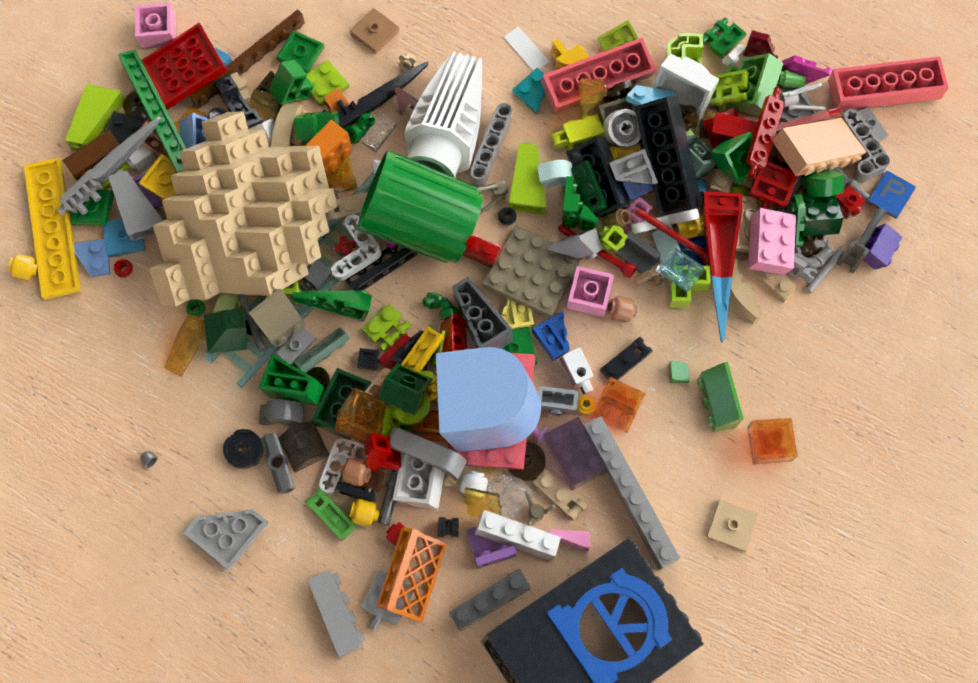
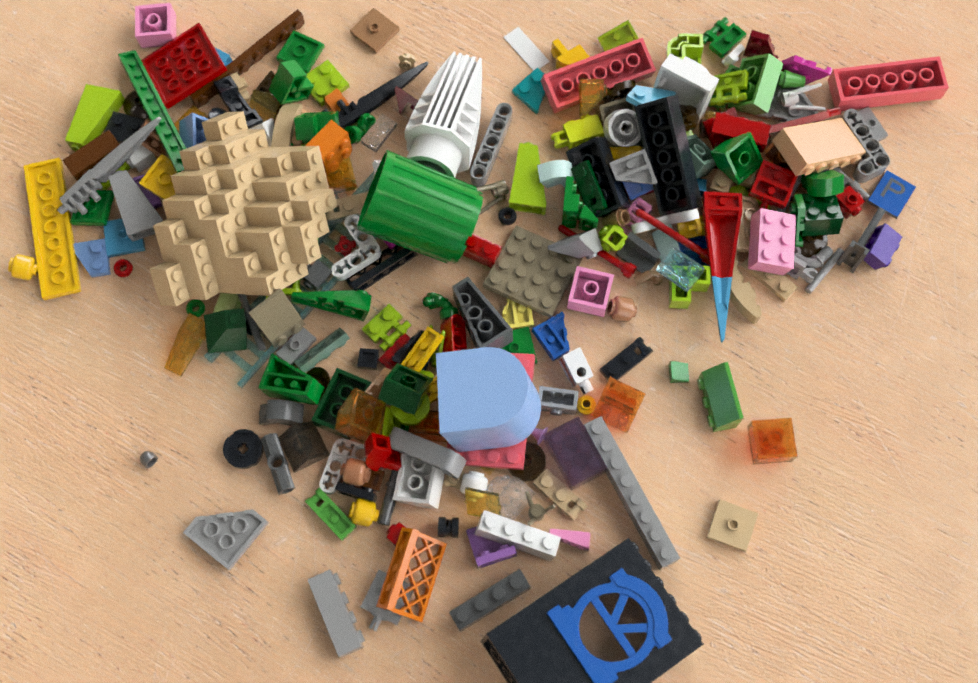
red plate [746,87,784,179] -> none

